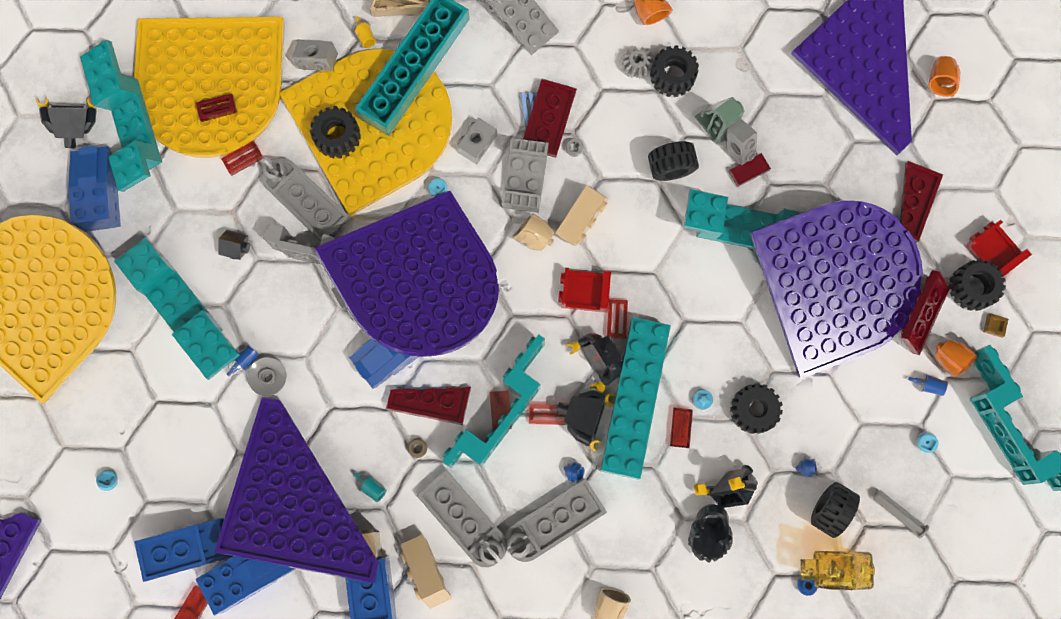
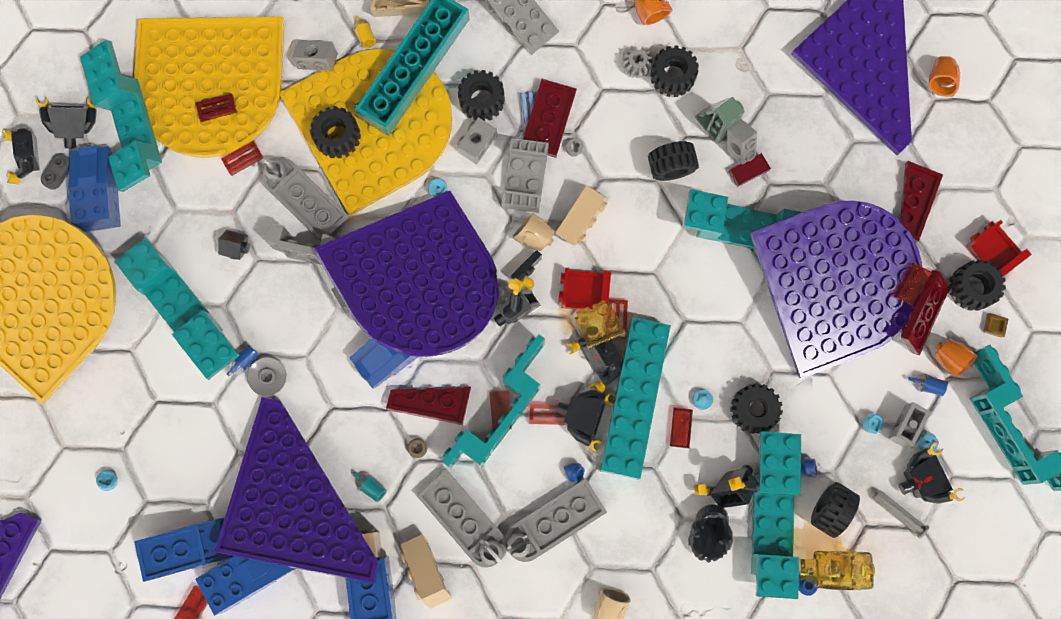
none -> black torso [2,126,40,184]
none -> dark grey plate [41,154,70,190]
none -> black tyre [458,70,505,121]
none -> black torso [494,277,541,327]
none -> black plate [510,250,542,281]
none -> clear yellow plate [574,300,626,350]
none -> teal bracket [751,431,801,599]
none -> medium azure tile [863,413,883,434]
none -> light grey brick [888,402,931,448]
none -> clear red plate [894,263,932,307]
none -> black torso [898,441,966,504]

